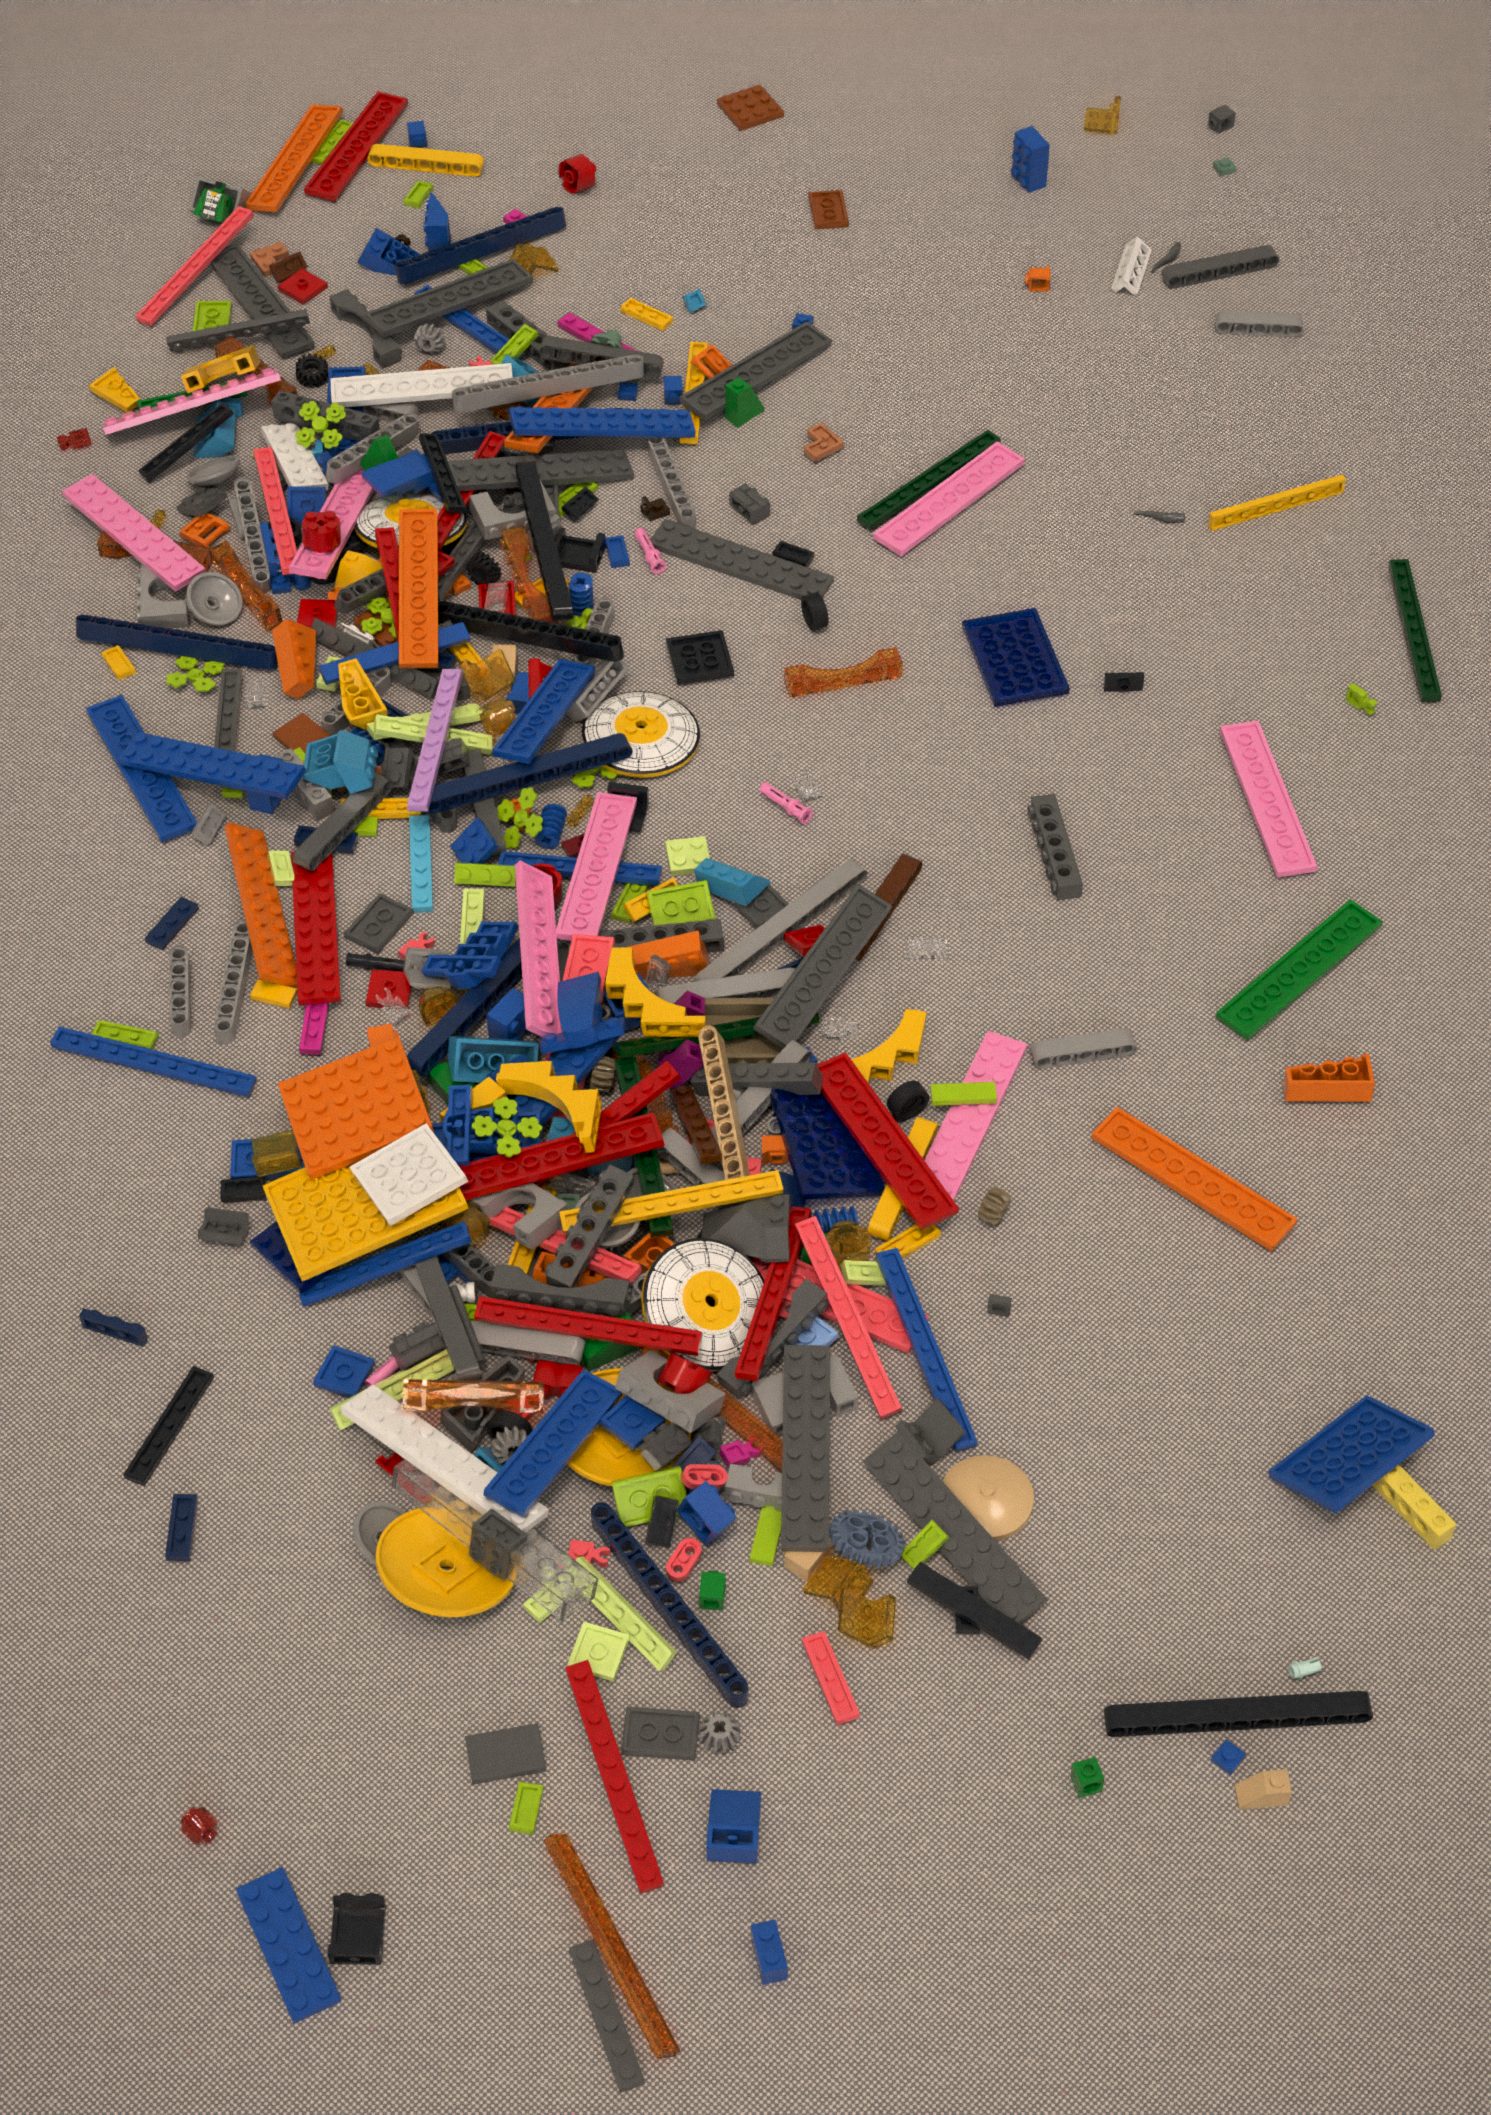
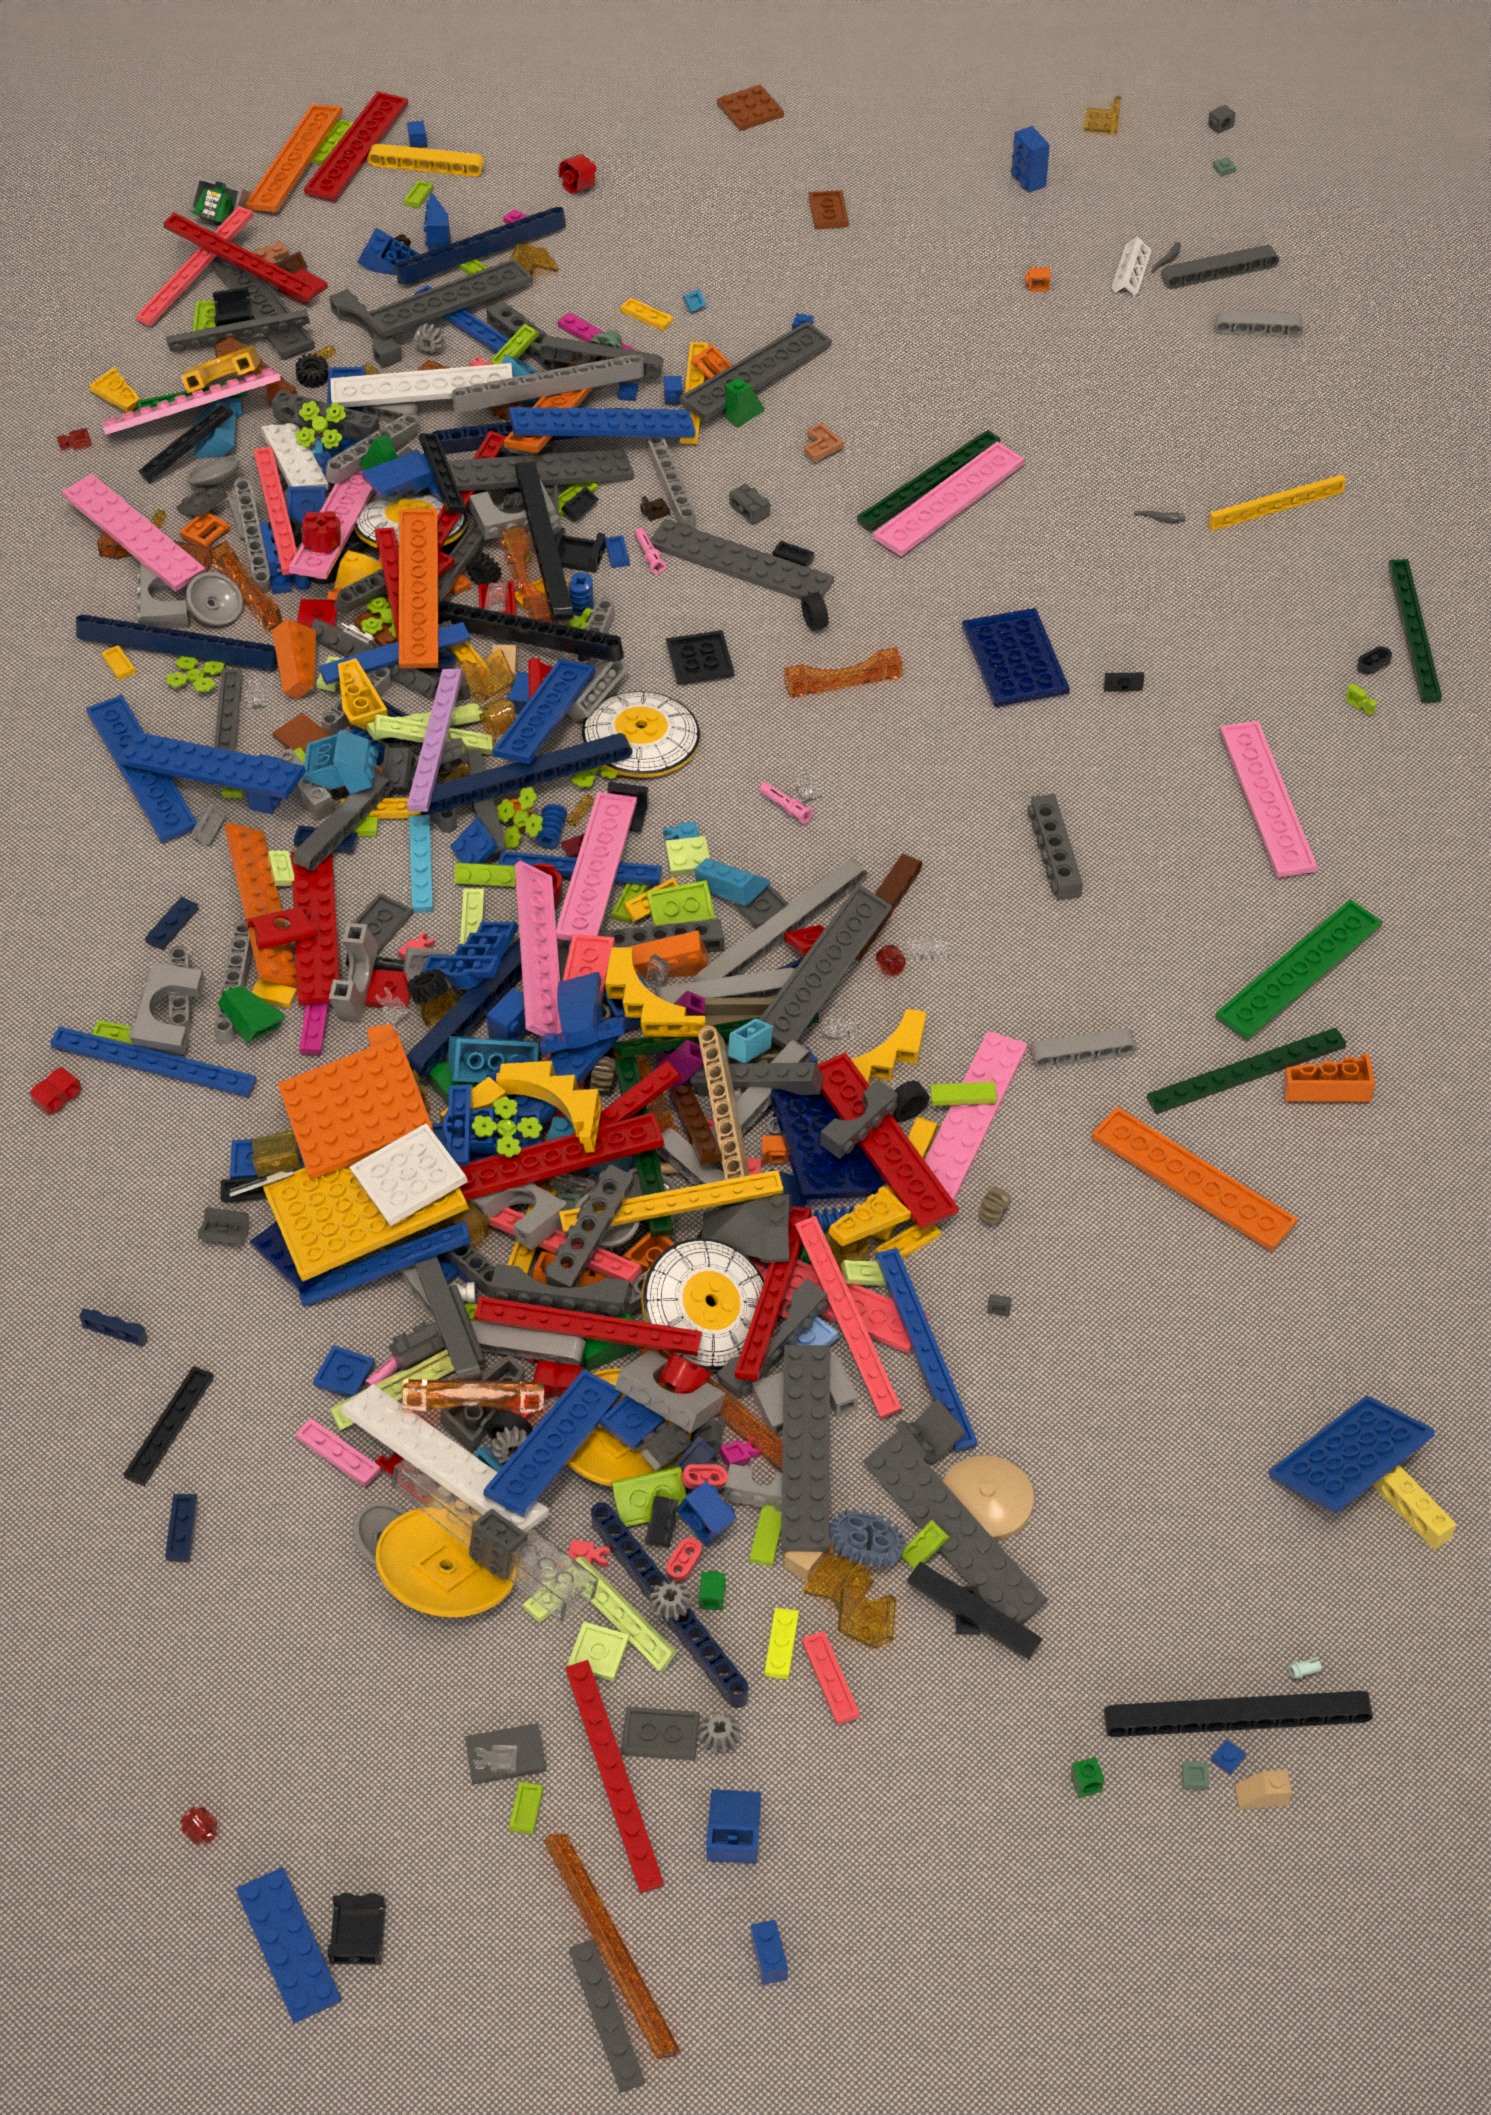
none -> red brick [29,1067,82,1115]
none -> light grey arch [129,962,206,1055]
none -> red plate [163,212,318,303]
none -> black panel [213,287,252,327]
none -> green slope [217,985,286,1043]
none -> white sticker [230,1168,293,1197]
none -> red piece [244,906,318,950]
none -> bright pink plate [295,1418,381,1488]
none -> light grey arch [329,923,378,1022]
none -> black tyre [407,969,449,1004]
none -> clear yellow axle [440,762,471,784]
none -> clear plate [473,1745,518,1773]
none -> light grey gear [650,1579,691,1622]
none -> dark azure plate [663,821,699,841]
none -> medium azure brick [728,1018,773,1063]
none -> neon yellow plate [765,1608,799,1680]
none -> dark grey arch [820,1079,898,1159]
none -> yellow wing [828,1186,911,1246]
none -> clear red head [876,945,906,976]
none -> dark green plate [1146,1027,1346,1115]
none -> sand green plate [1182,1762,1209,1790]
none -> black plate [1357,646,1392,674]

